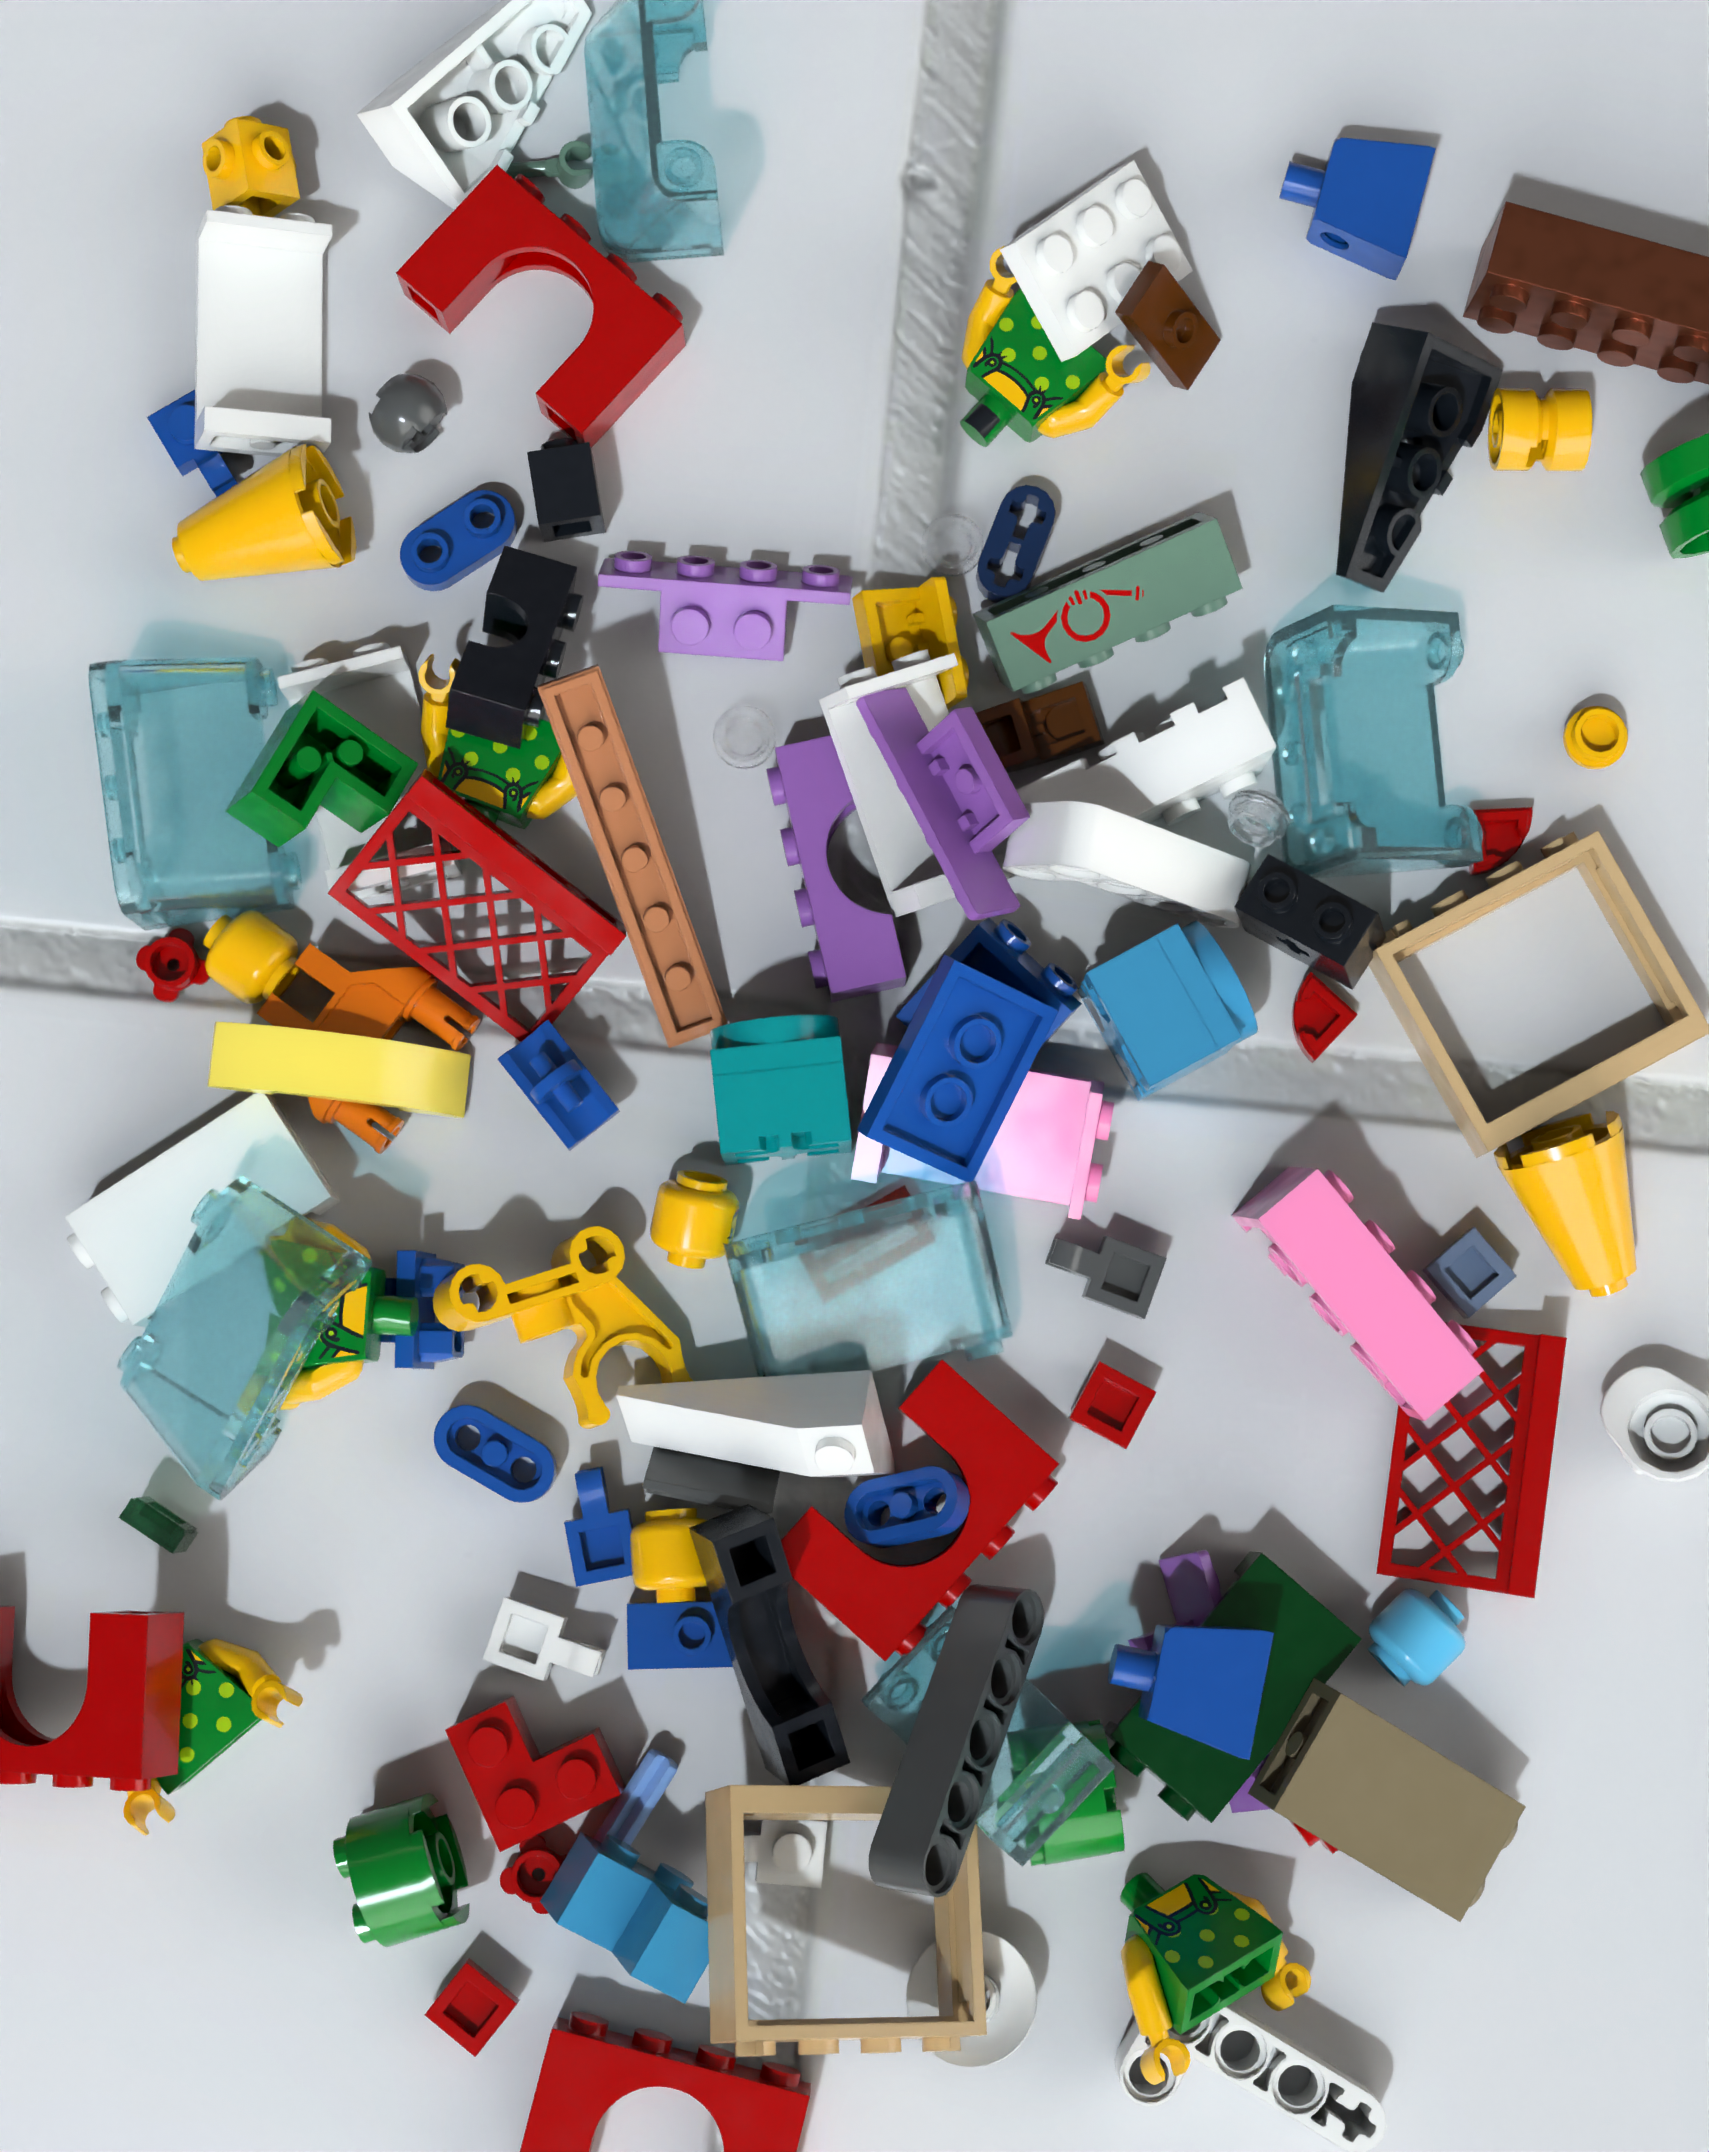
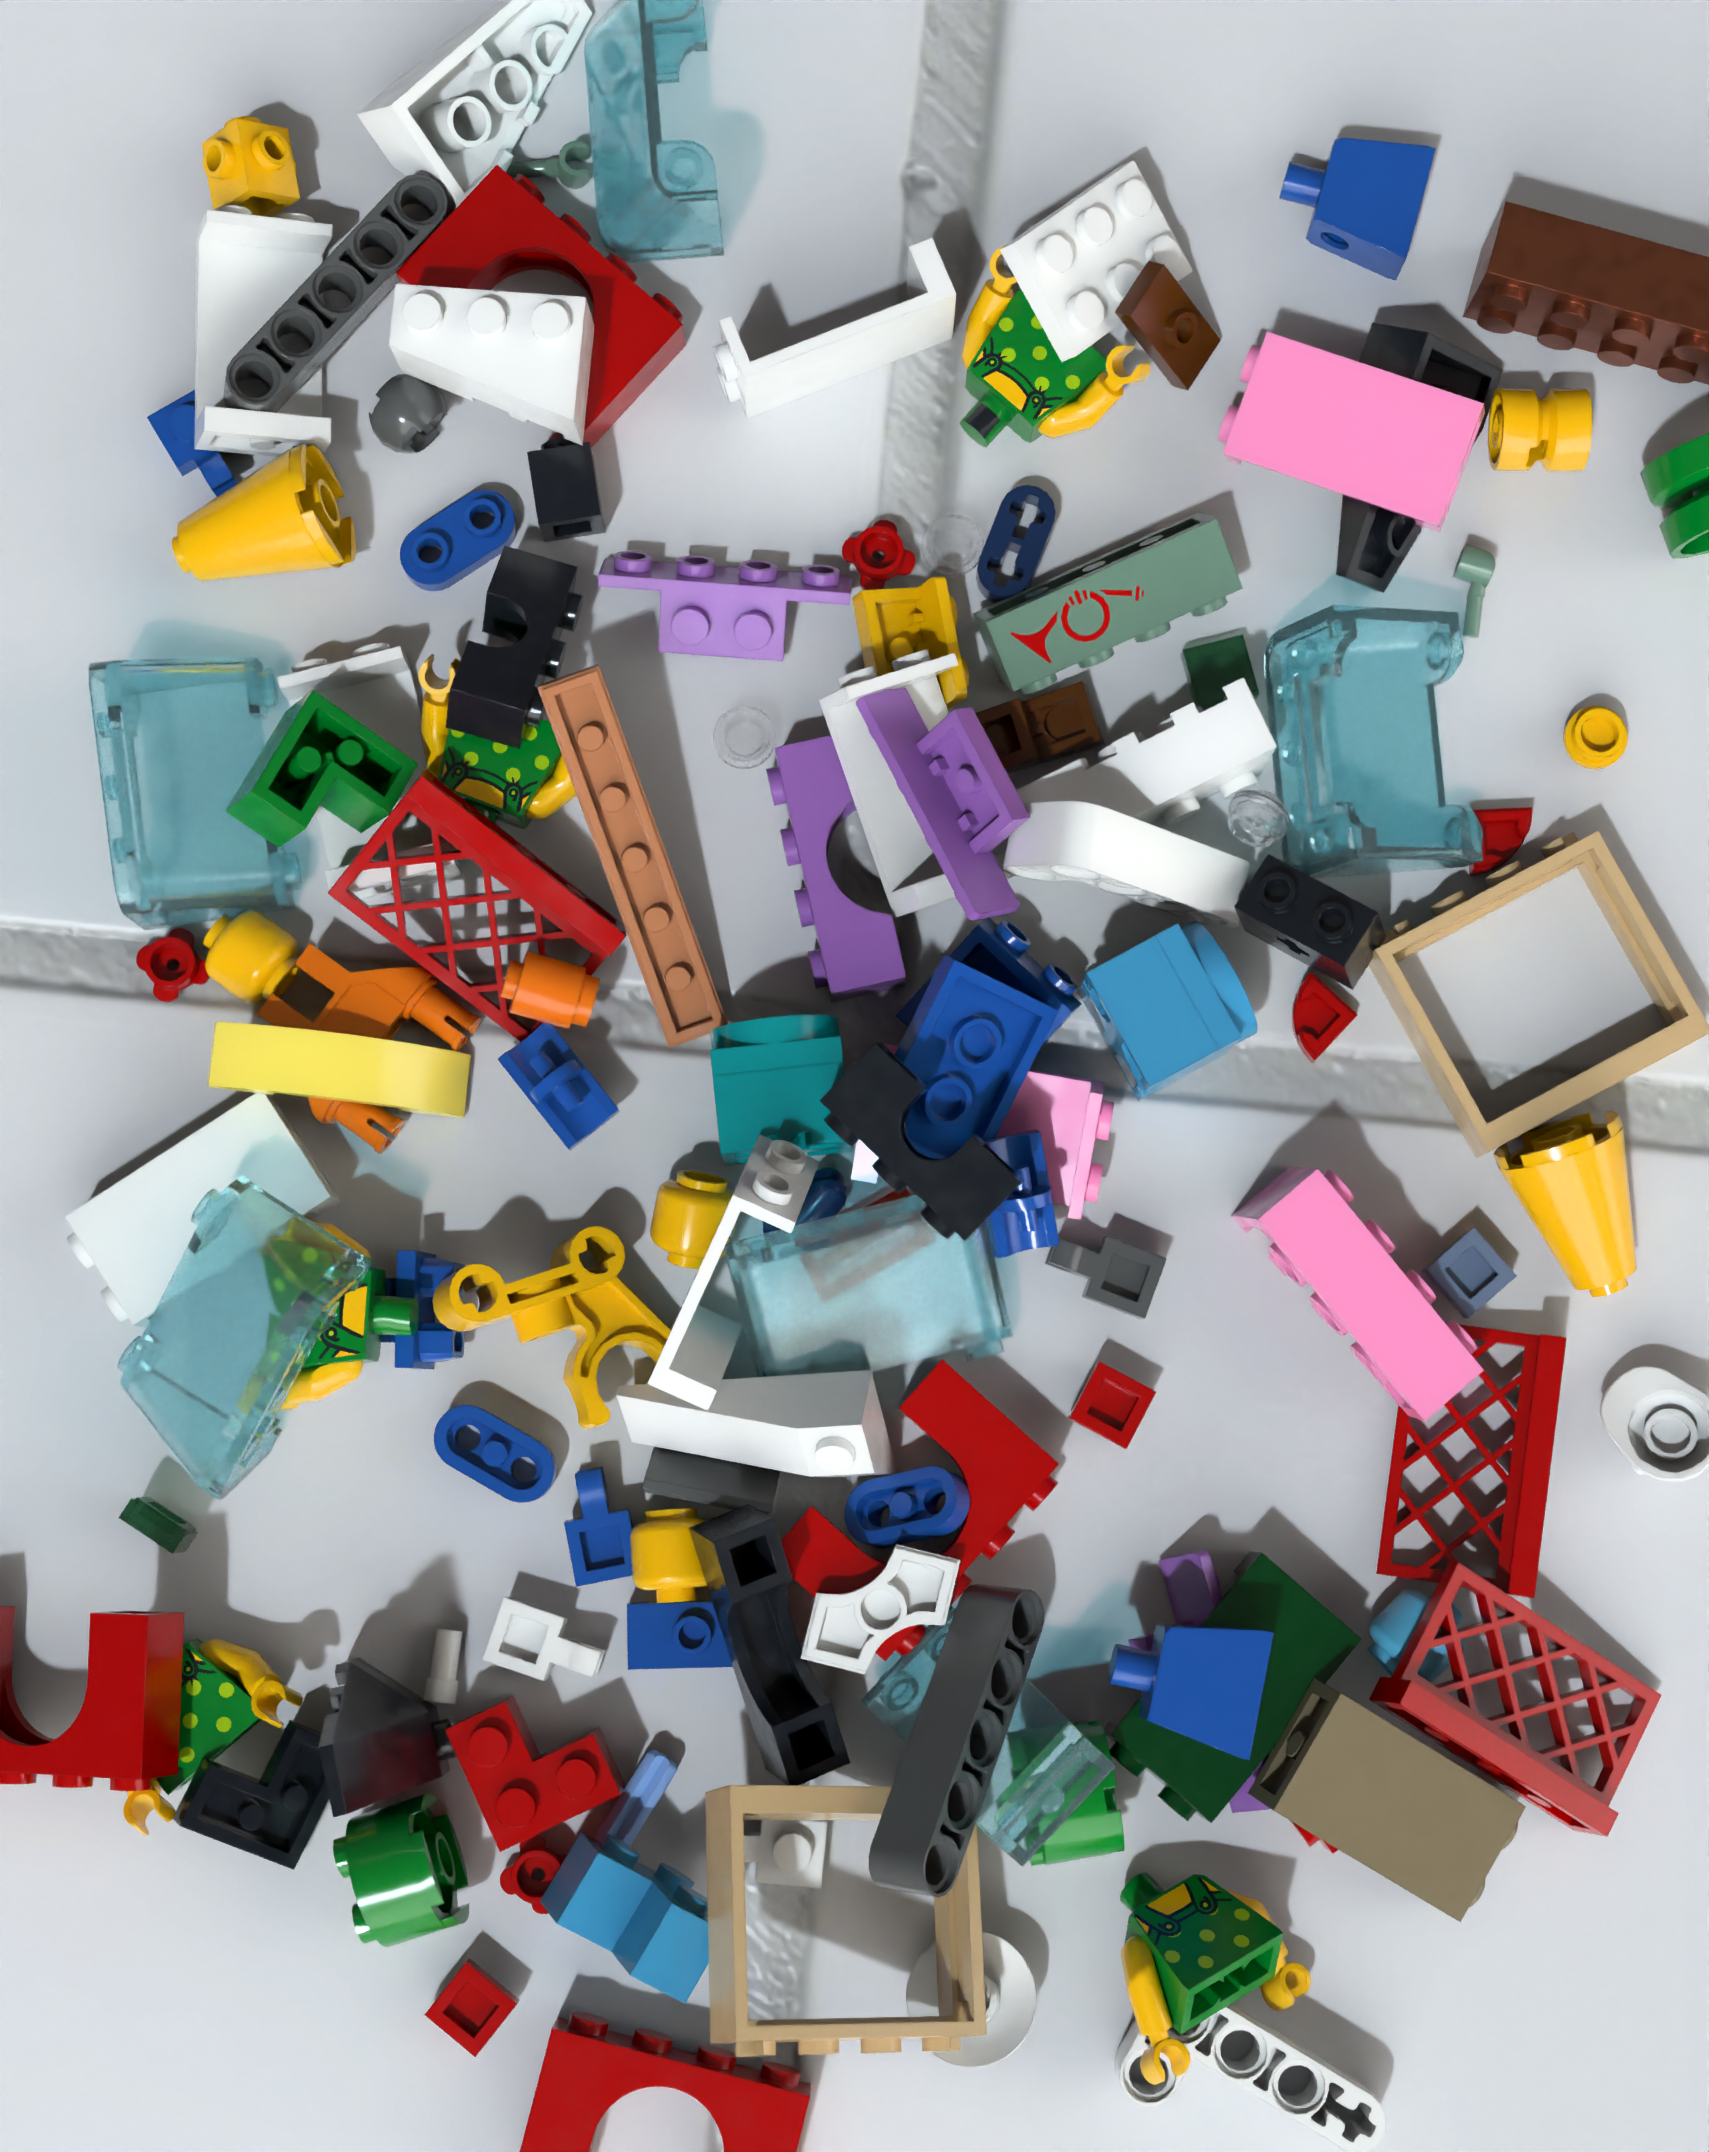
none -> black plate [174,1720,329,1870]
none -> dark grey beam [223,174,448,413]
none -> black wedge [318,1658,457,1817]
none -> white wedge [389,284,595,446]
none -> white piece [423,1628,463,1704]
none -> orange brick [500,951,600,1029]
none -> white panel [647,1134,820,1411]
none -> white panel [713,238,957,419]
none -> dark blue arm [763,1167,848,1236]
none -> white tile [800,1544,960,1674]
none -> black arch [820,1042,1024,1241]
none -> red plate [842,520,915,590]
none -> blue hips [983,1129,1060,1258]
none -> clear green tile [1180,634,1259,711]
none -> bright pink panel [1218,332,1485,533]
none -> red fence [1369,1562,1661,1837]
none -> sand green hand [1453,545,1496,638]

